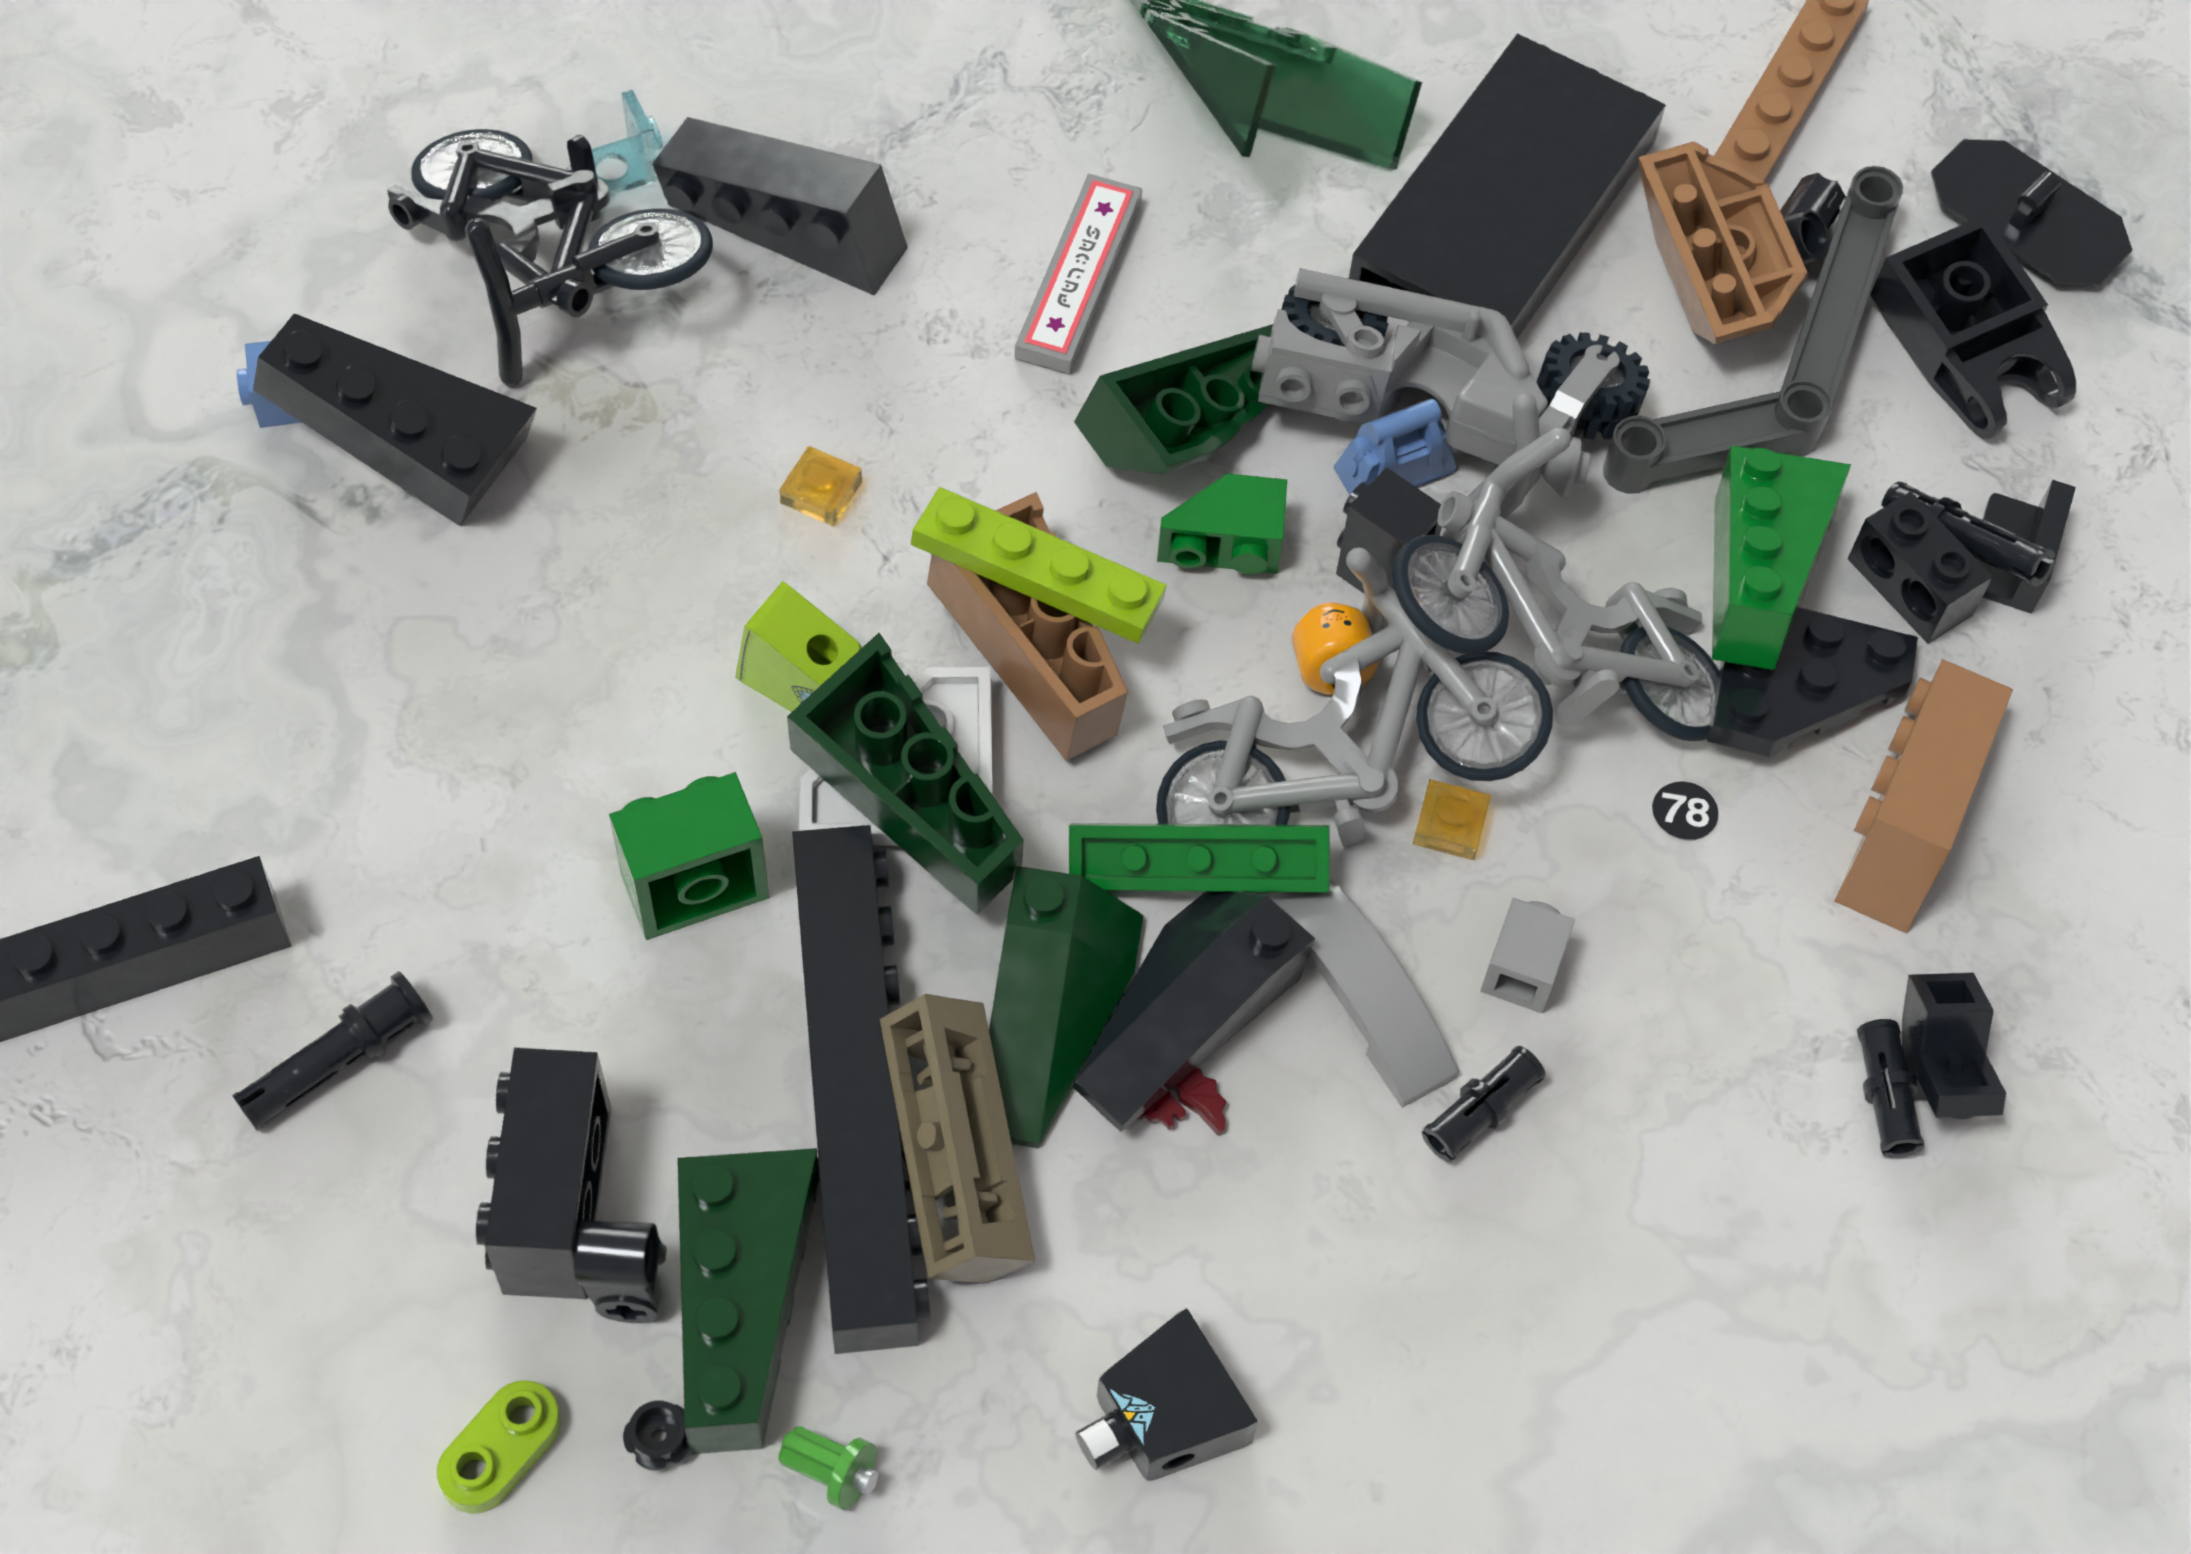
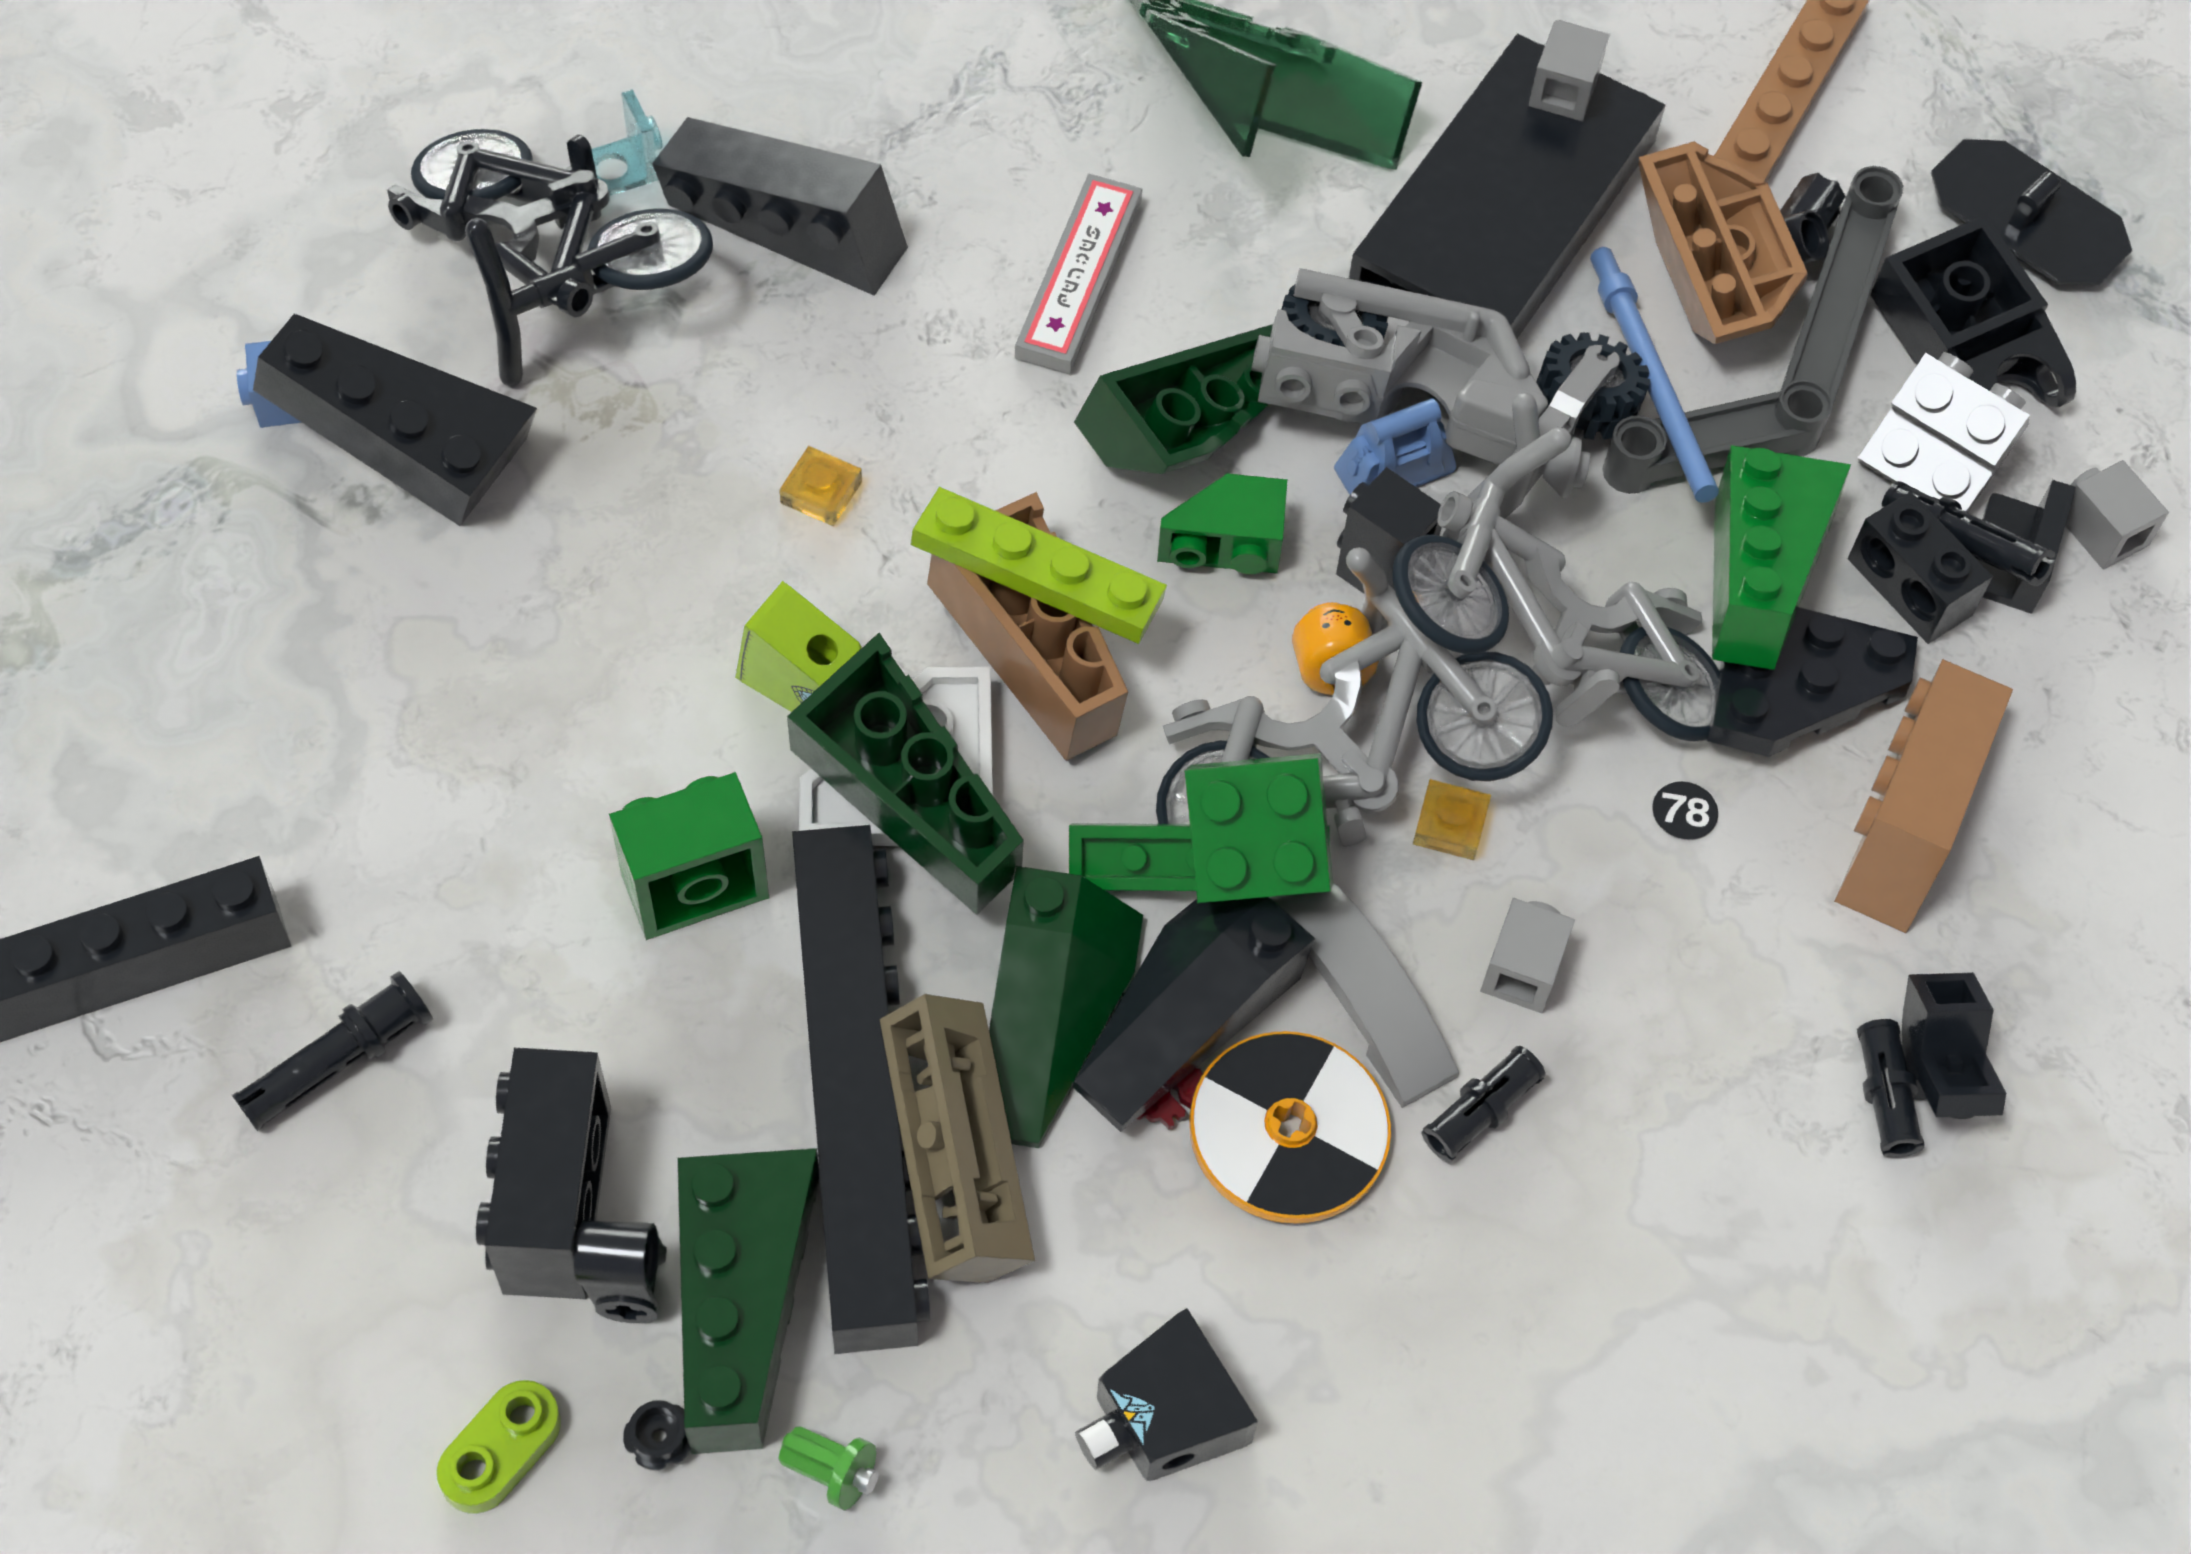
none -> green brick [1185,753,1333,903]
none -> piece [1189,1031,1391,1224]
none -> light grey panel [1528,20,1610,121]
none -> medium blue bar [1590,247,1719,503]
none -> plate [1858,352,2030,512]
none -> light grey brick [2065,460,2169,570]

